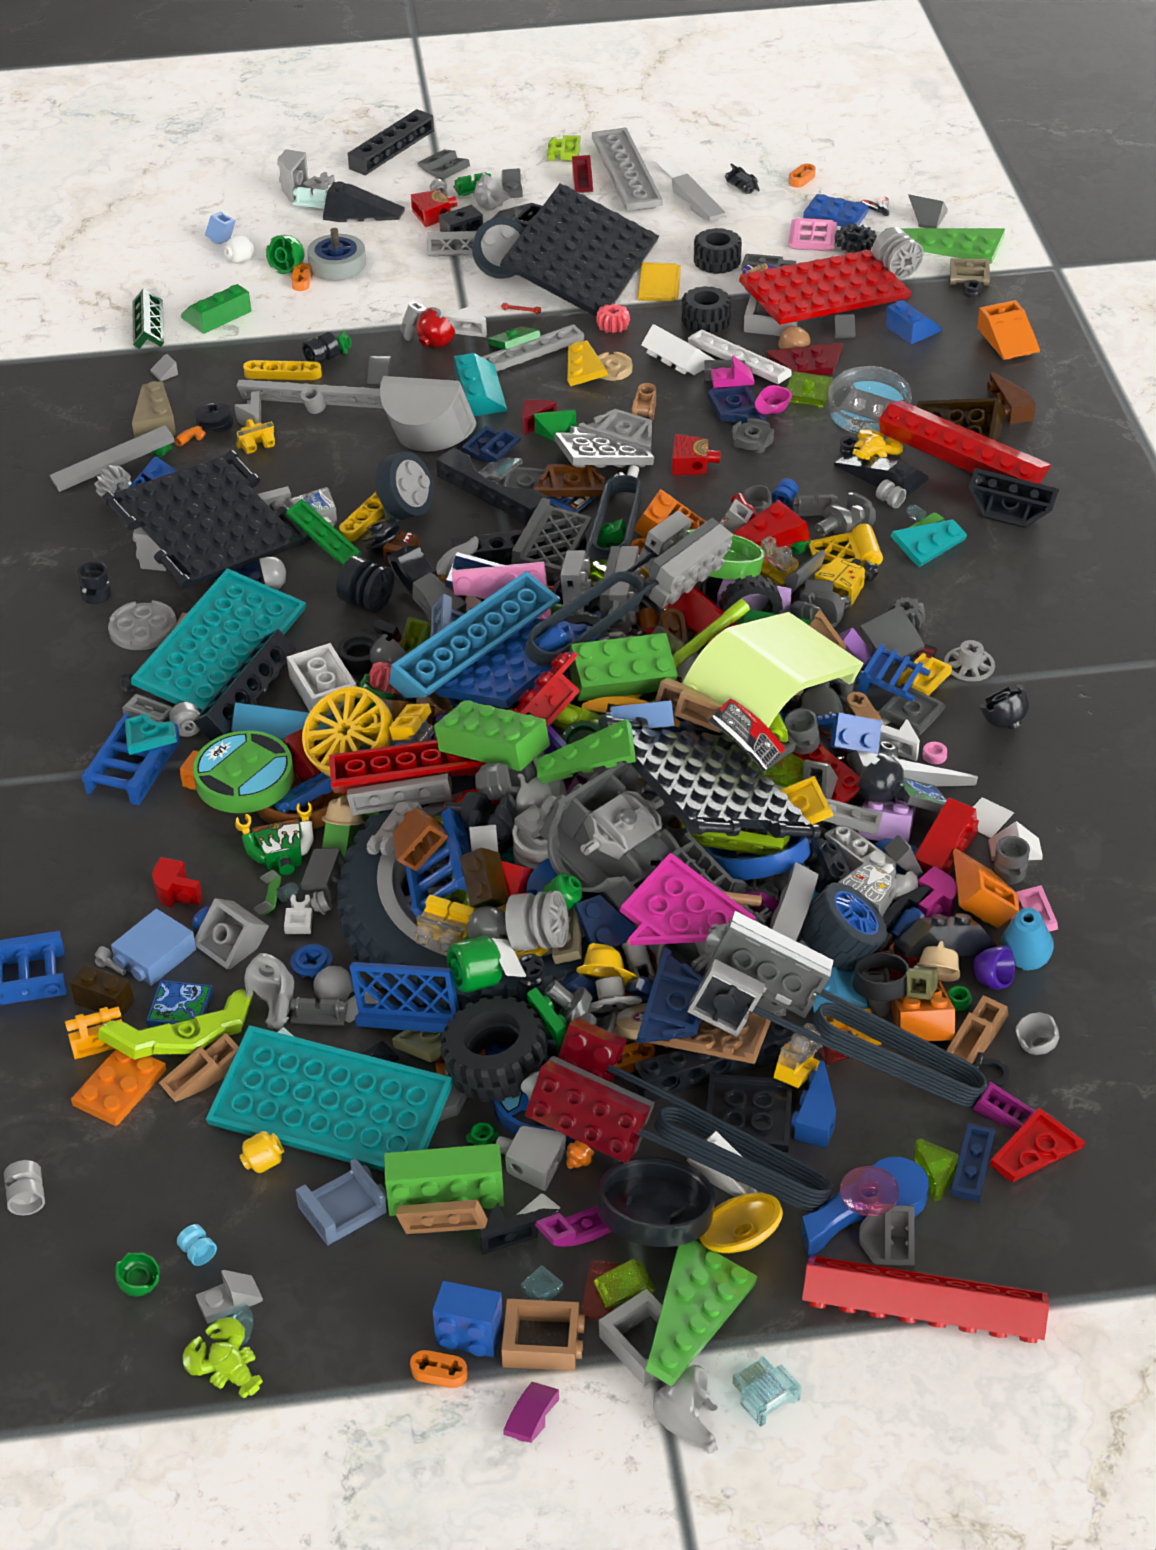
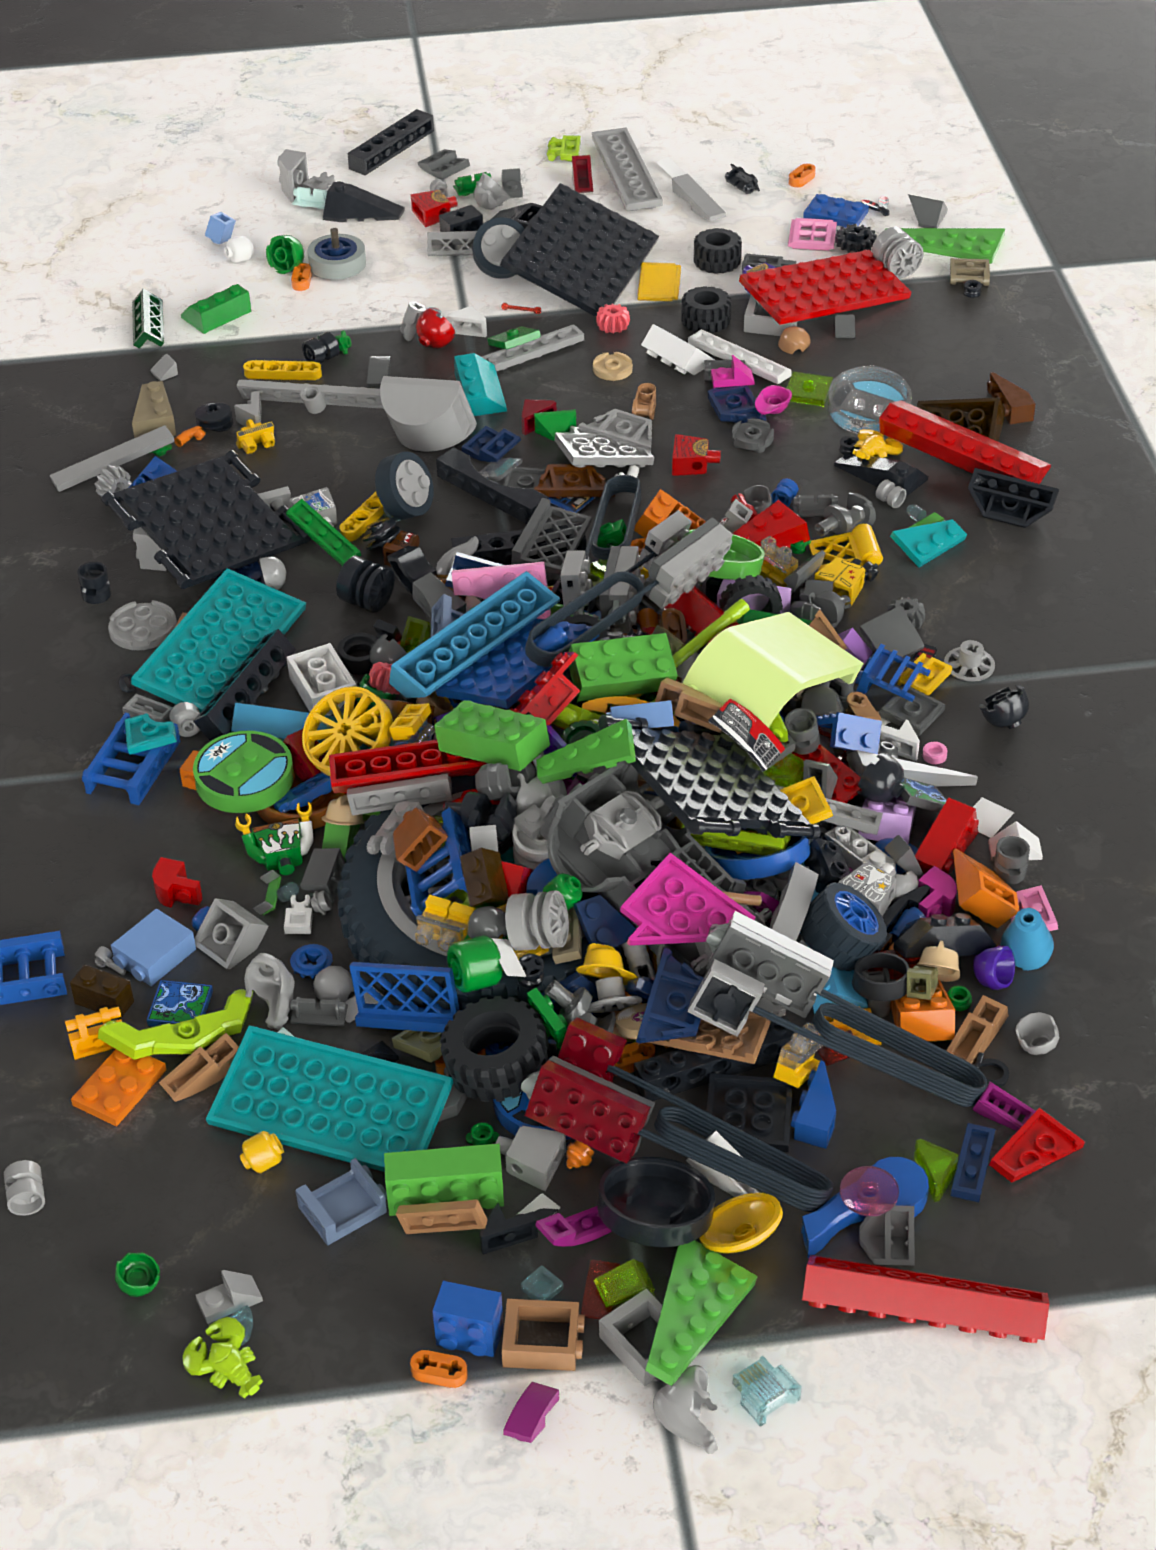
medium azure wheel [177,1224,217,1266] -> none
yellow wing [567,340,608,386] -> none
dark red wing [767,343,843,378] -> none
blue slope [885,300,942,344] -> none
orange slope [977,300,1040,360] -> none

